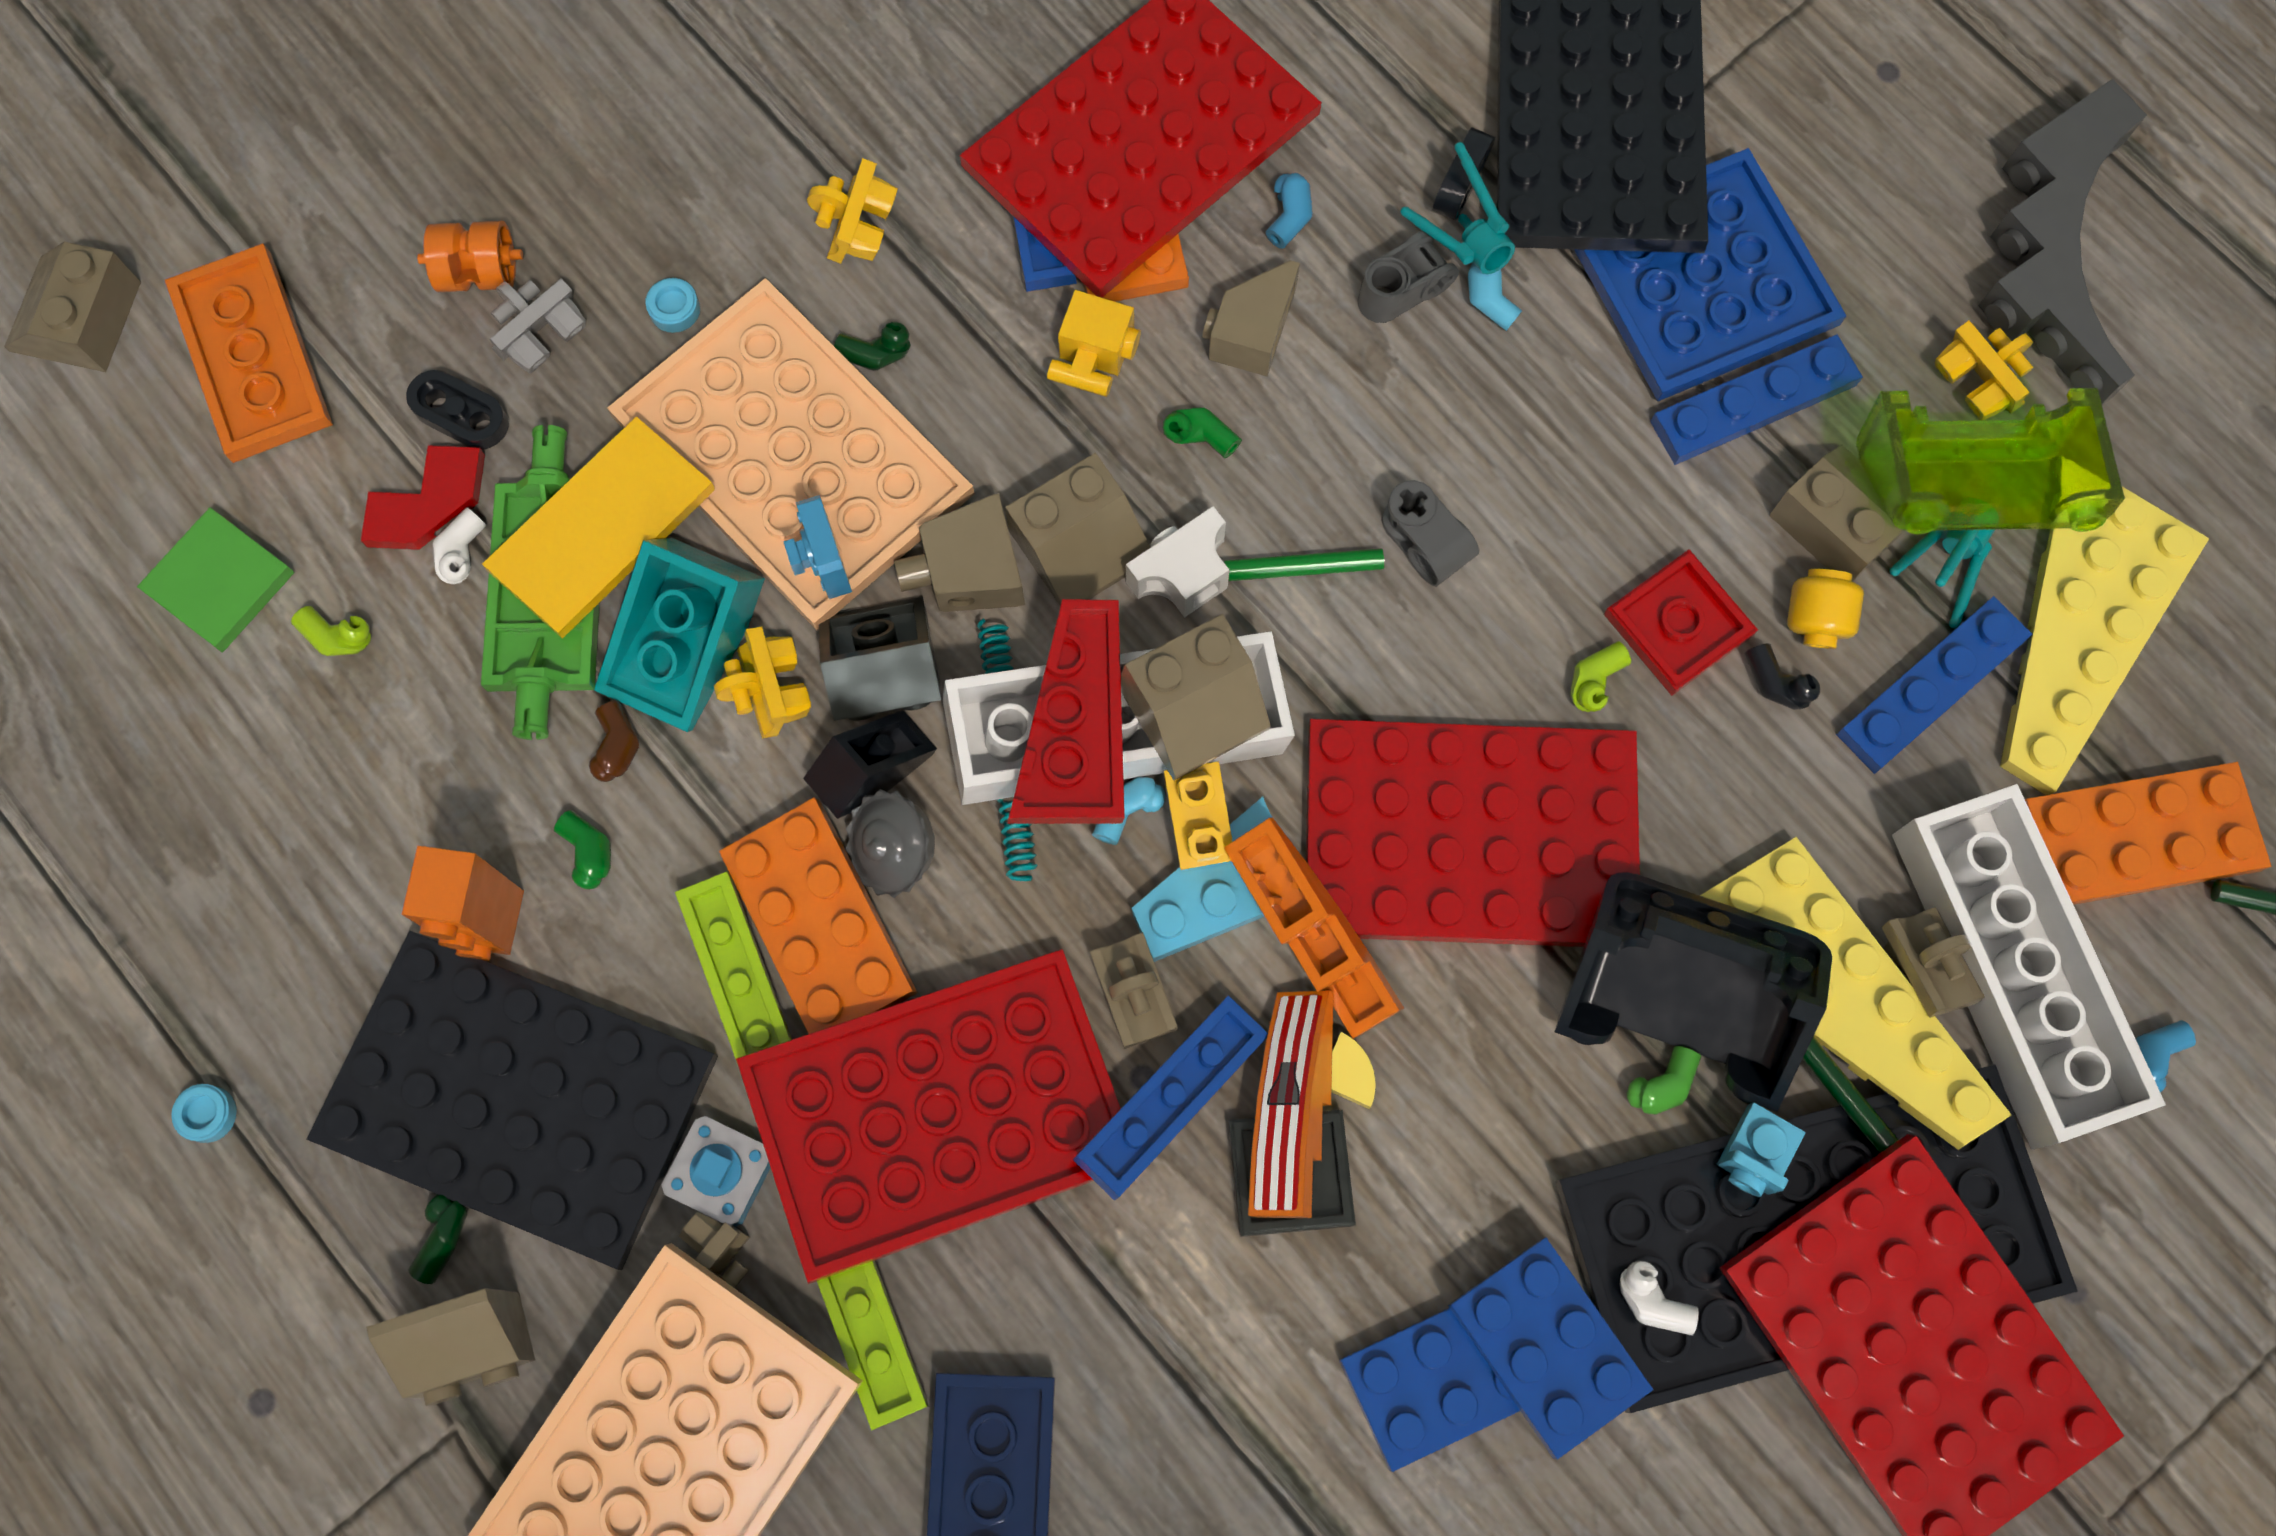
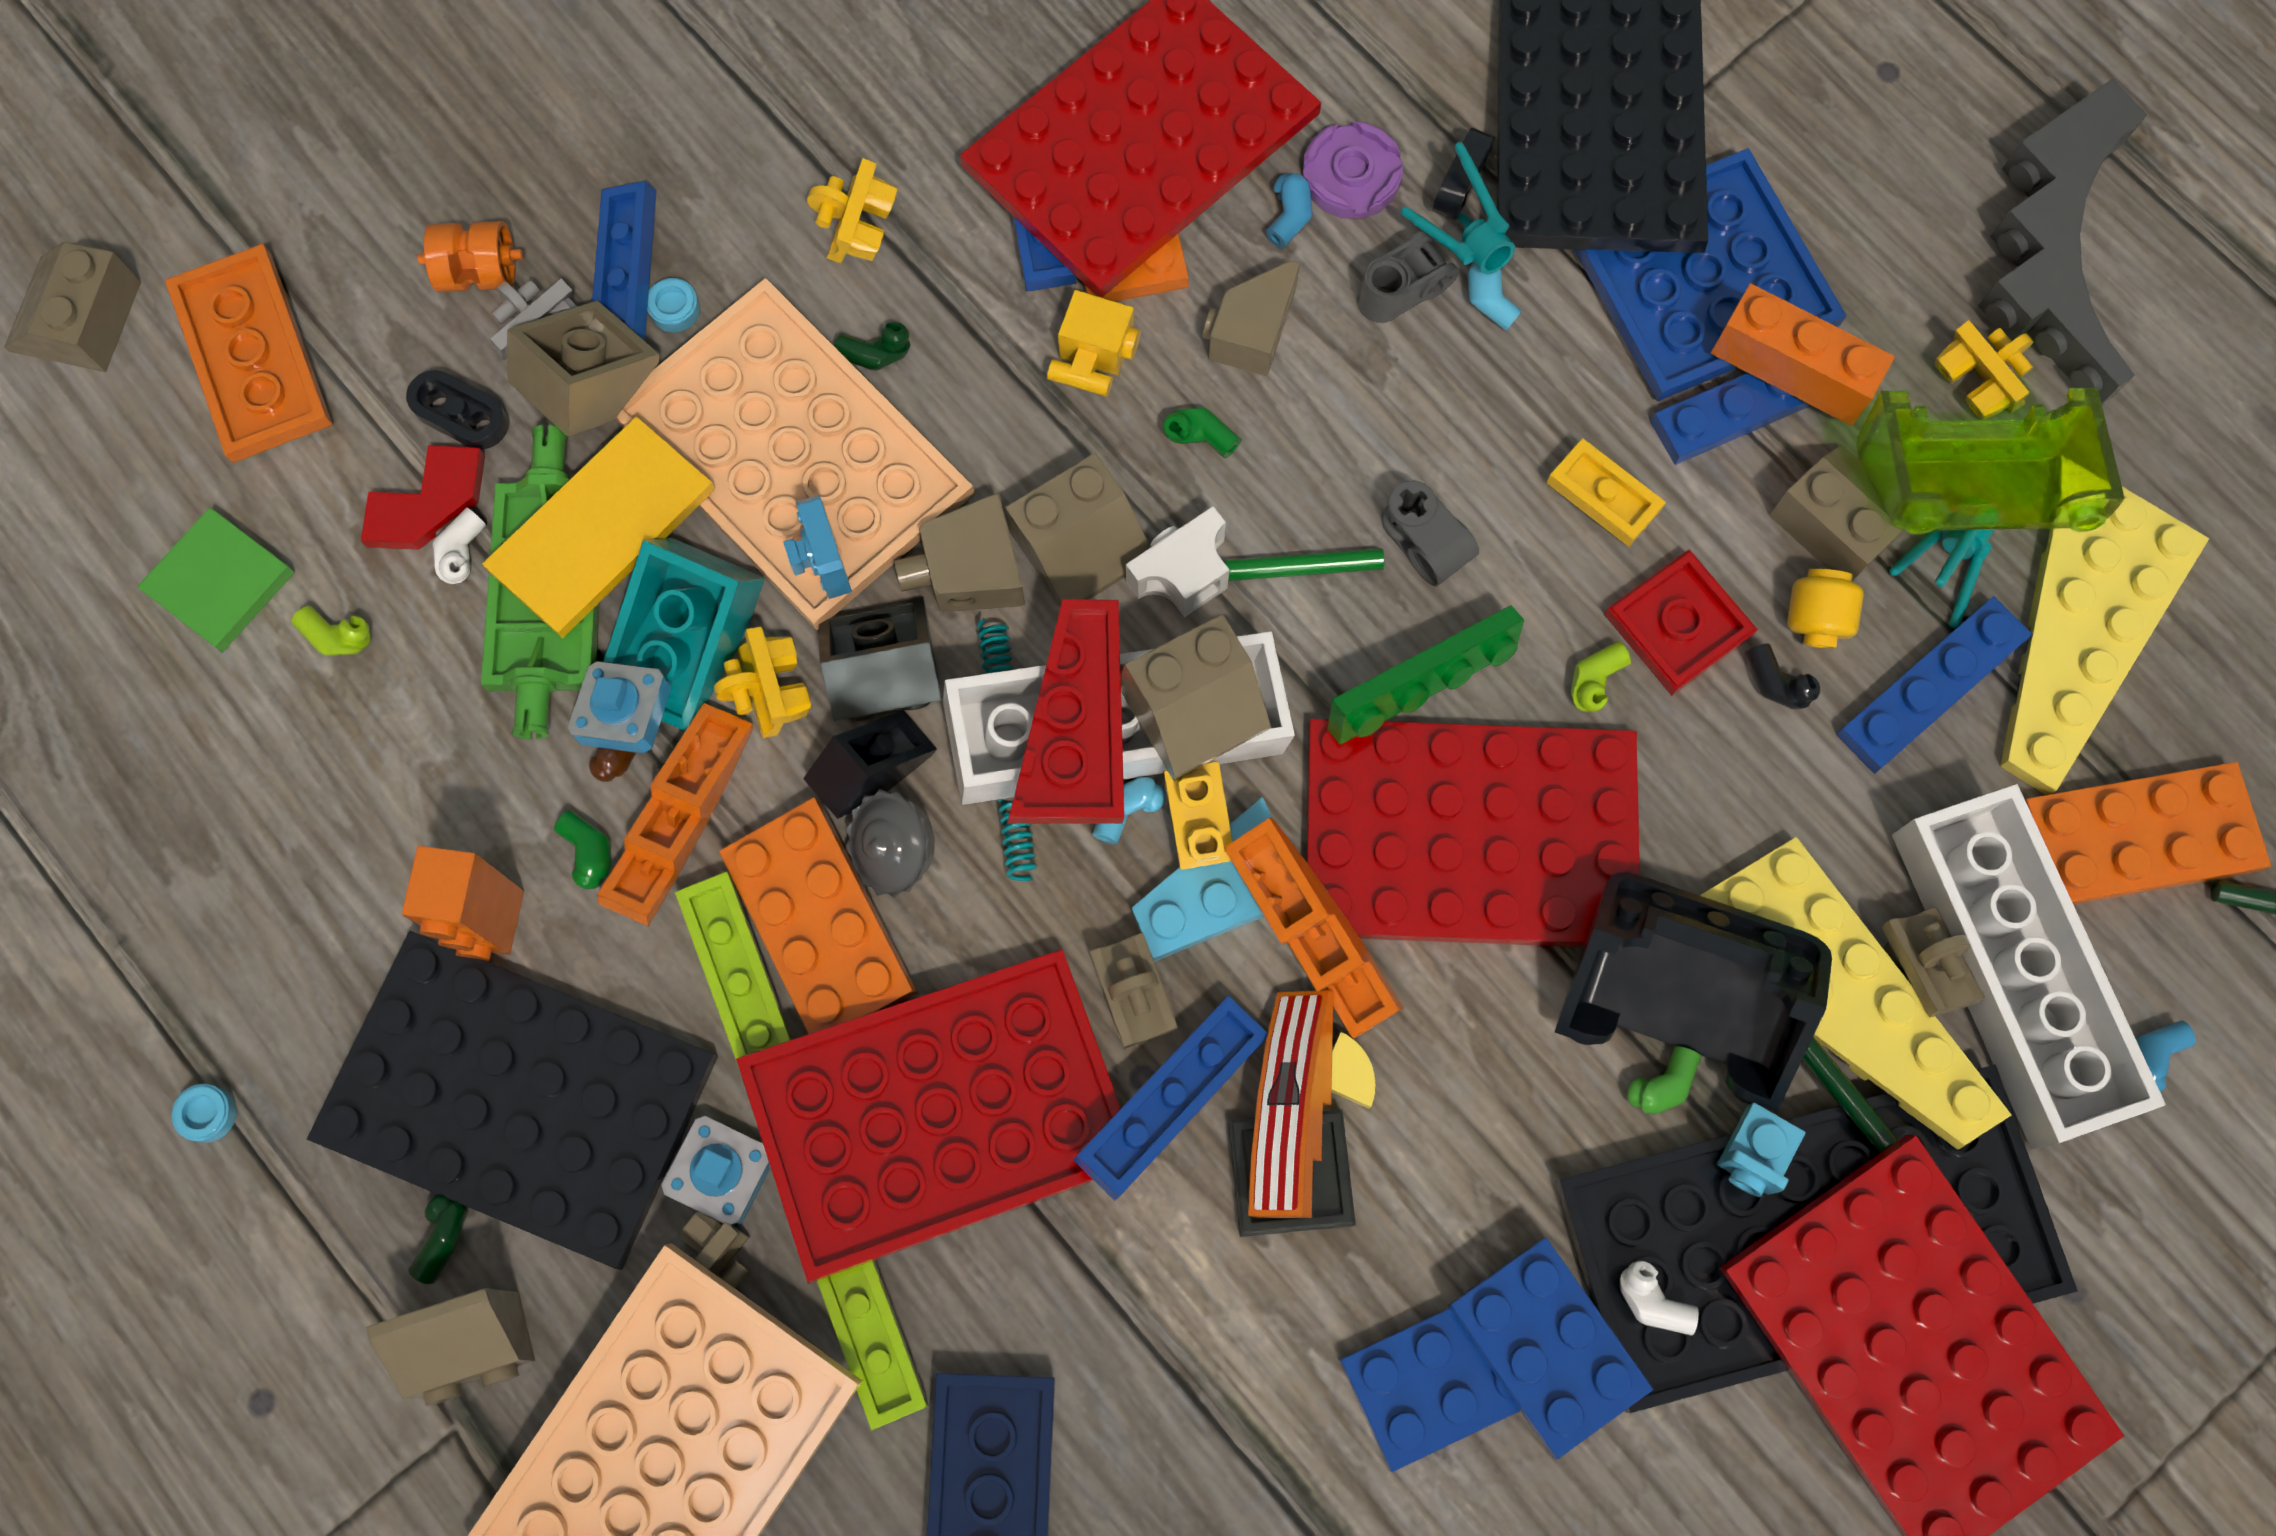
none -> dark tan slope [507,300,659,437]
none -> piece [568,662,672,753]
none -> blue plate [592,181,656,341]
none -> orange slope [597,703,753,926]
none -> medium lavender tile [1303,122,1403,219]
none -> green plate [1328,605,1524,745]
none -> yellow plate [1546,438,1666,547]
none -> orange brick [1710,283,1895,426]

